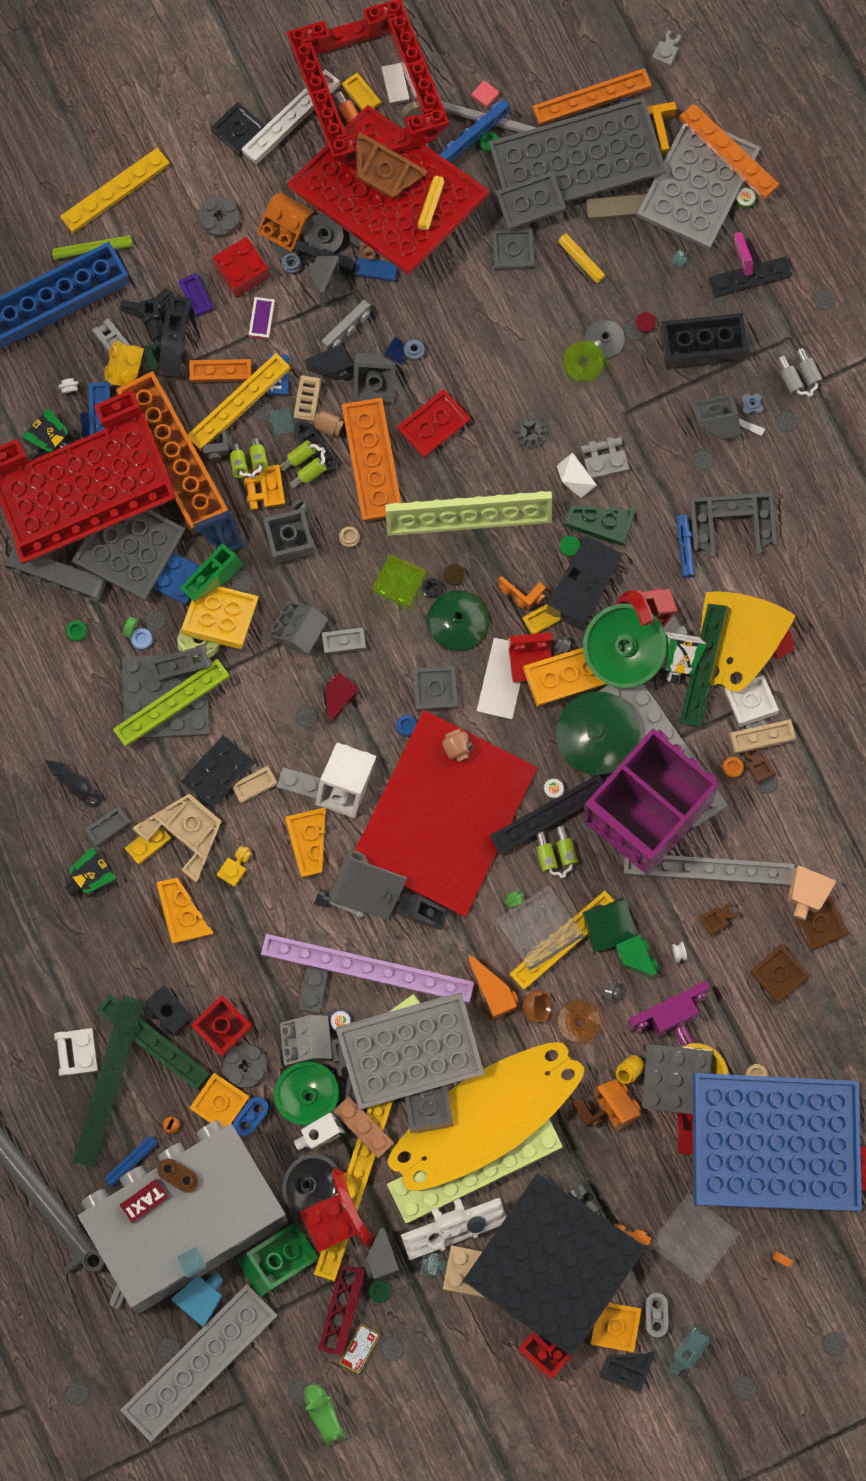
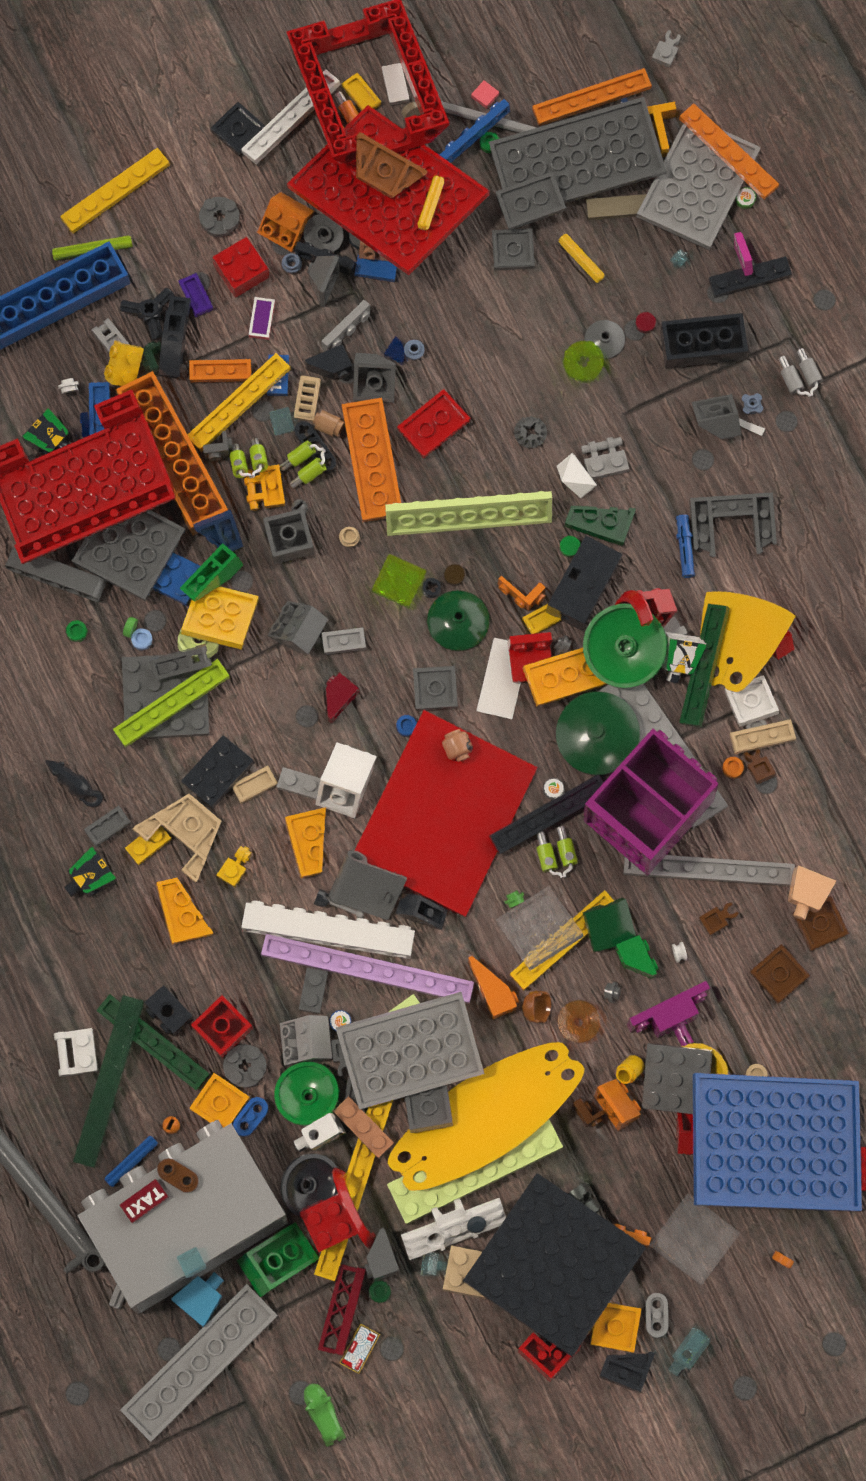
none -> white brick [242,901,415,959]

